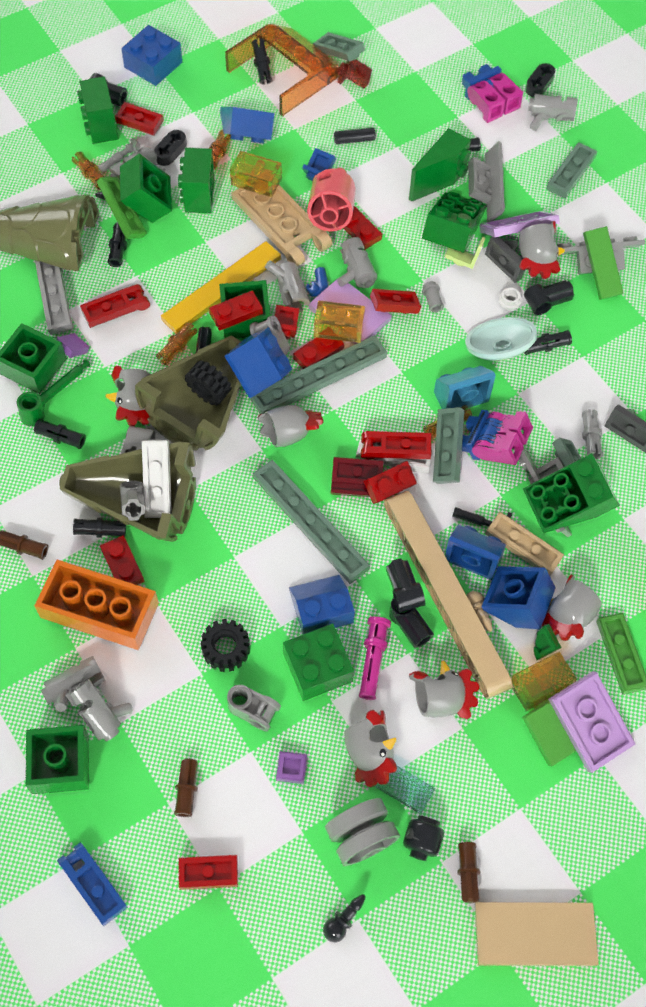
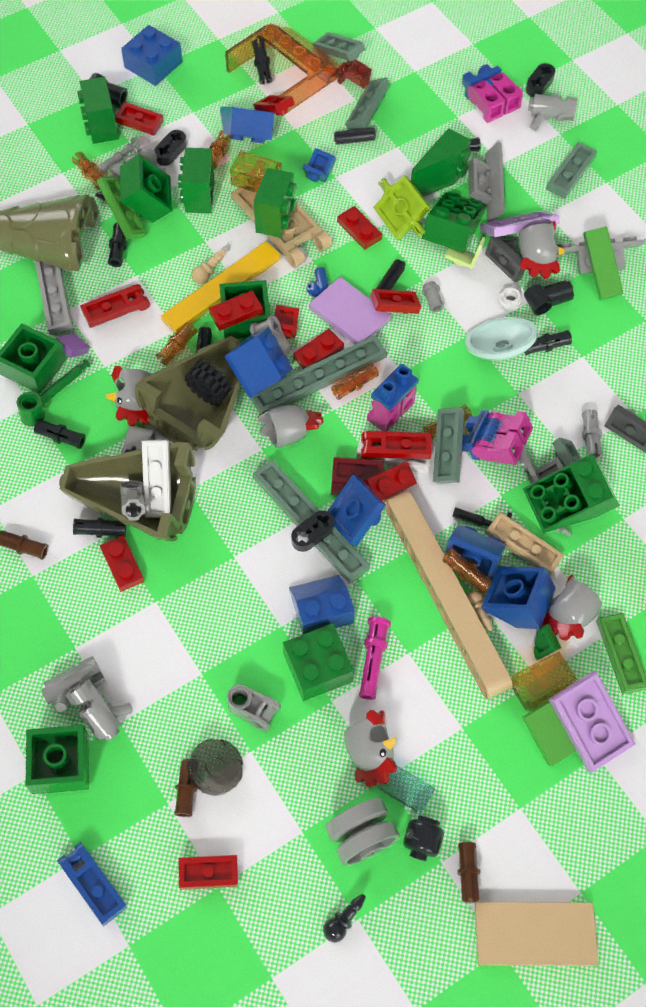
orange brick [34,559,159,650] -> none
black tyre [201,619,250,672] -> none
light grey piece [265,260,310,312] -> none
medium lavender tile [276,751,307,784] -> none
coral cylinder [307,168,356,232] -> none
clear yellow brick [314,300,365,343] -> none
light grey piece [337,237,377,288] -> none
black piece [386,558,425,612] -> none
black piece [389,598,434,648] -> none
light grey piece [409,661,479,719] -> none
dark azure slope [434,366,496,409] -> none
none -> clear smoke tile [187,739,243,796]
none -> tan bar [191,249,226,284]
none -> red plate [253,95,295,116]
none -> green brick [253,168,297,238]
none -> black beam [291,510,334,552]
none -> blue tile [328,475,386,546]
none -> clear orange pin [331,363,379,400]
none -> sand green plate [345,78,390,130]
none -> hips [367,364,419,432]
none -> lime plate [373,175,431,240]
none -> black axle [376,259,406,290]
none -> clear orange pin [442,549,492,593]

